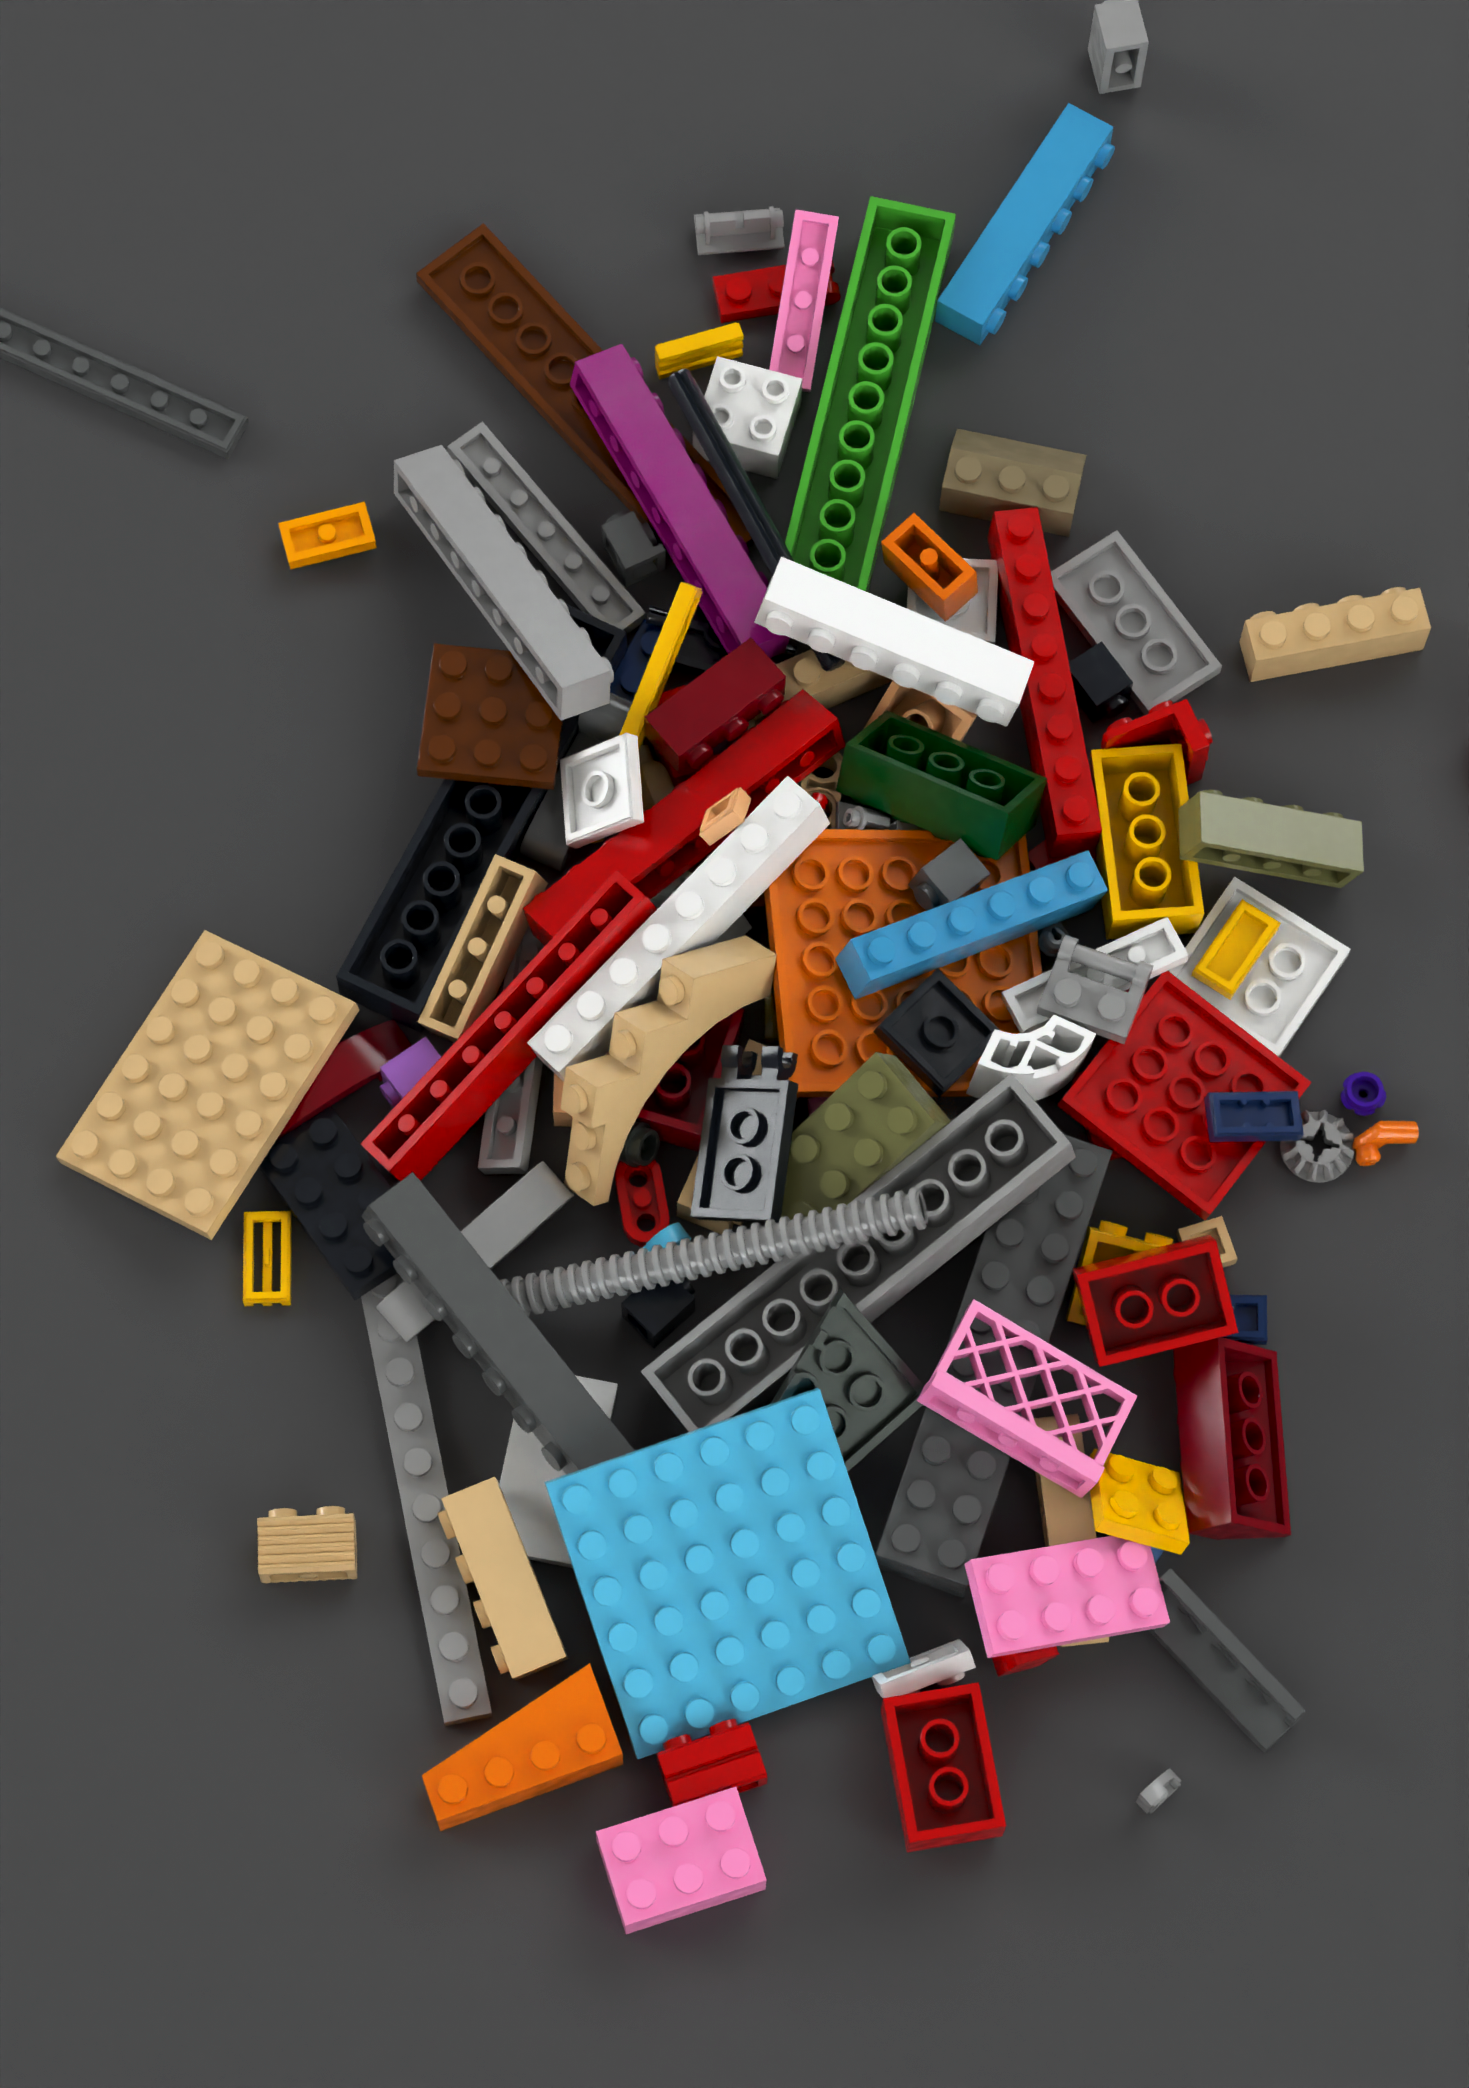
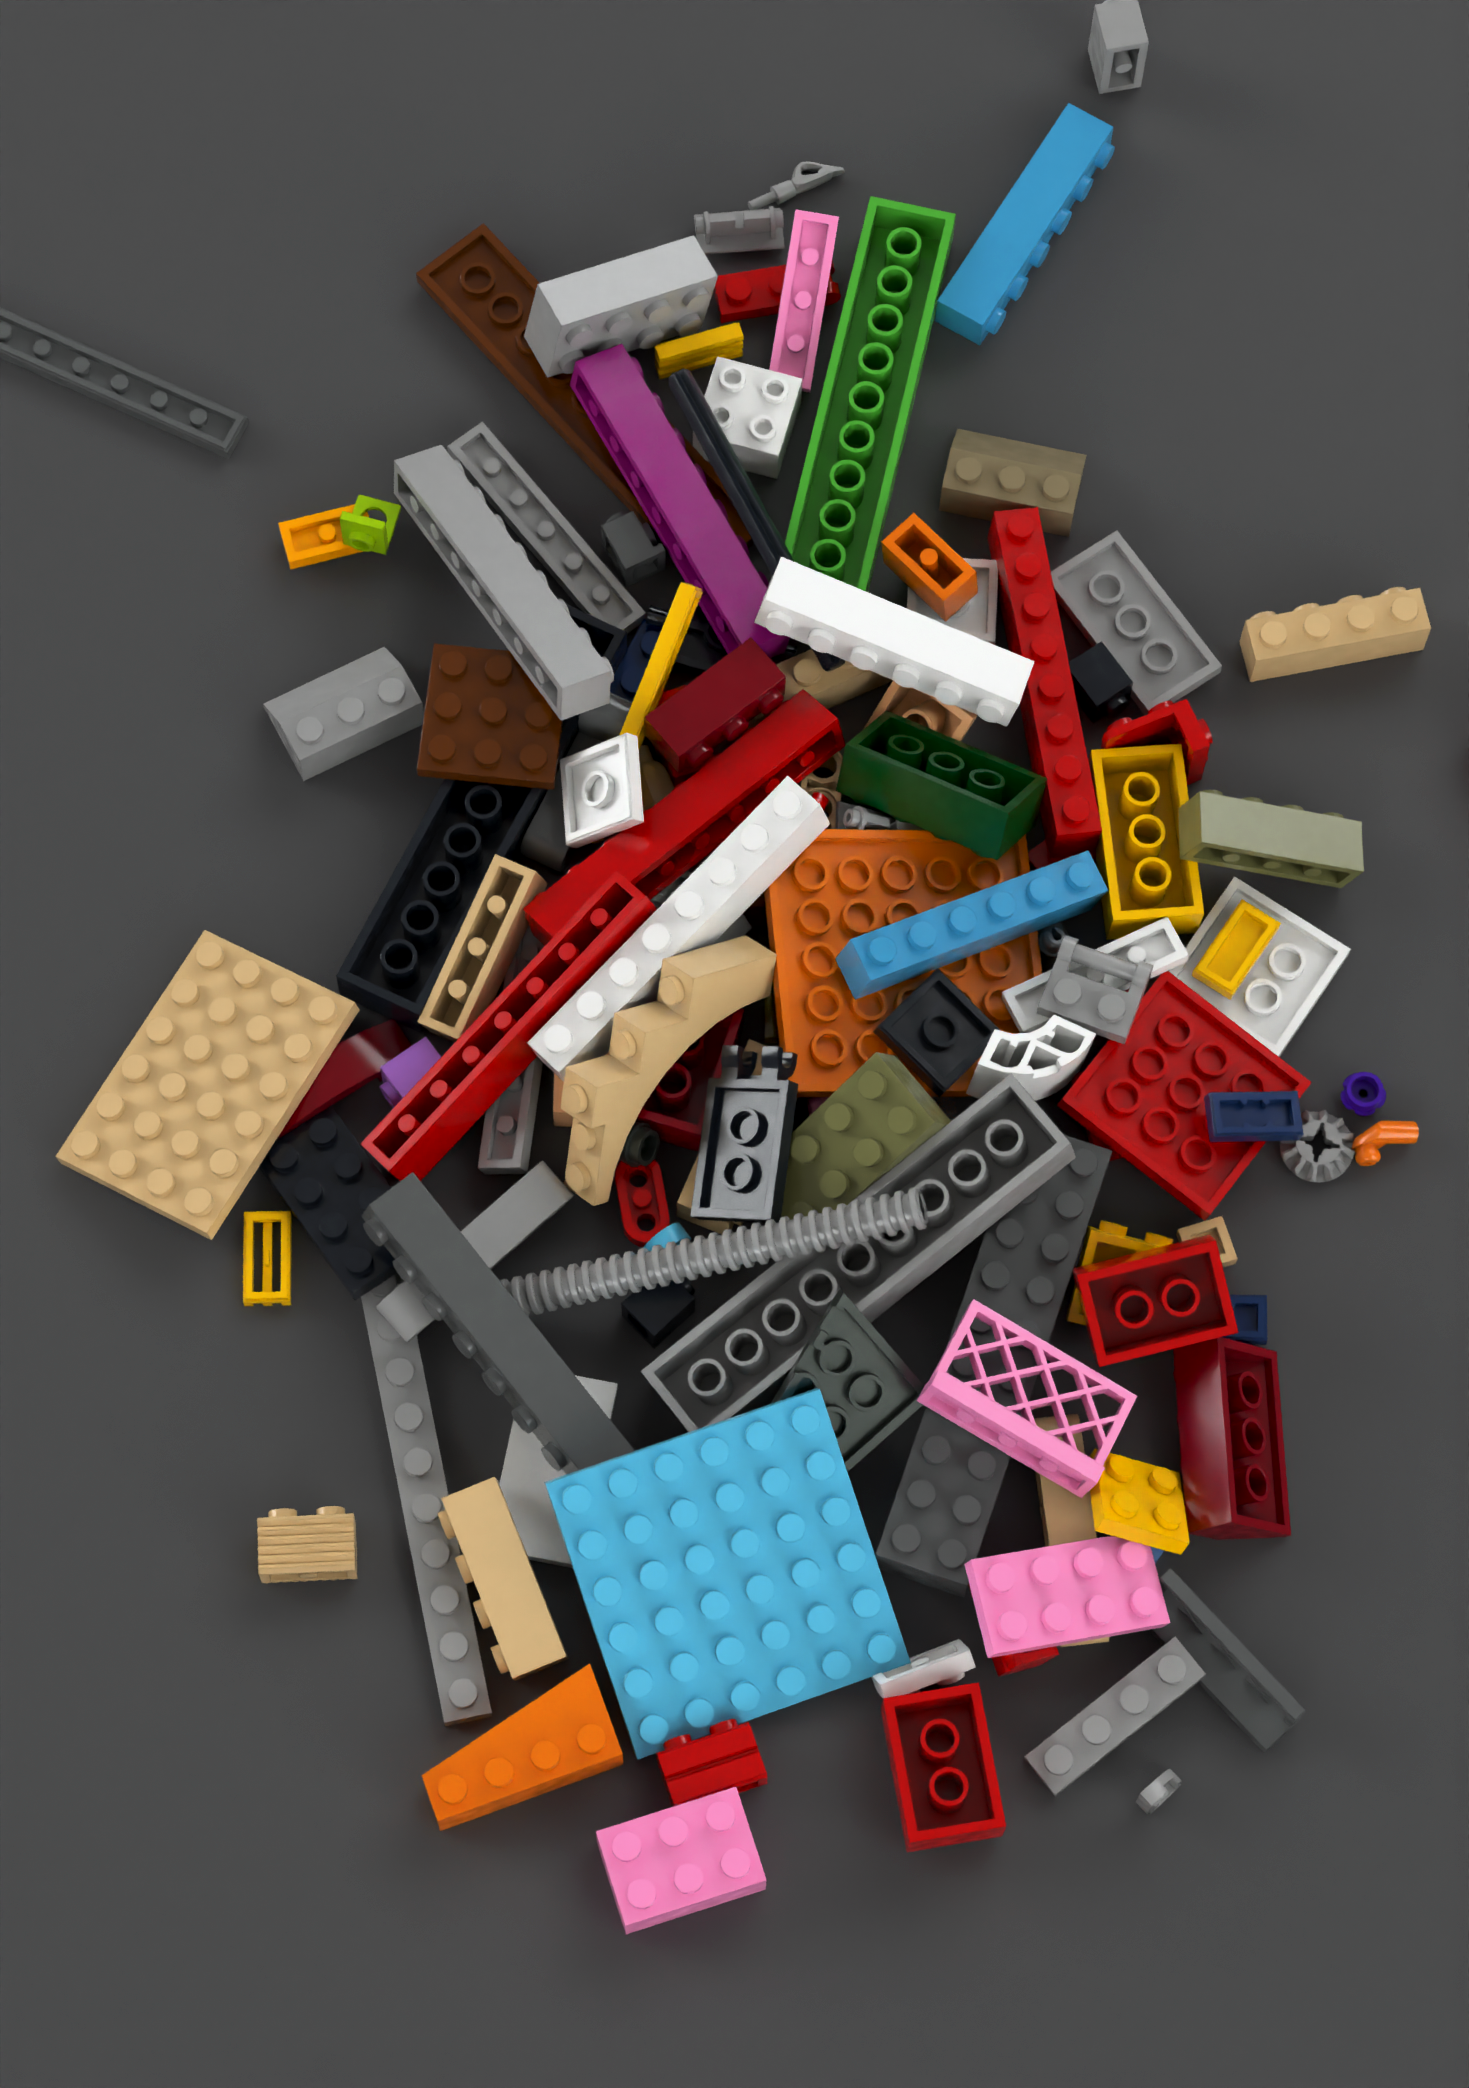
light nougat tile [699,787,751,846] -> none
dark grey brick [908,838,990,910] -> none
none -> light grey slope [263,647,424,781]
none -> lime bracket [340,495,401,555]
none -> light grey brick [524,235,718,378]
none -> light grey hand [748,161,845,210]
none -> light grey plate [1024,1636,1206,1796]

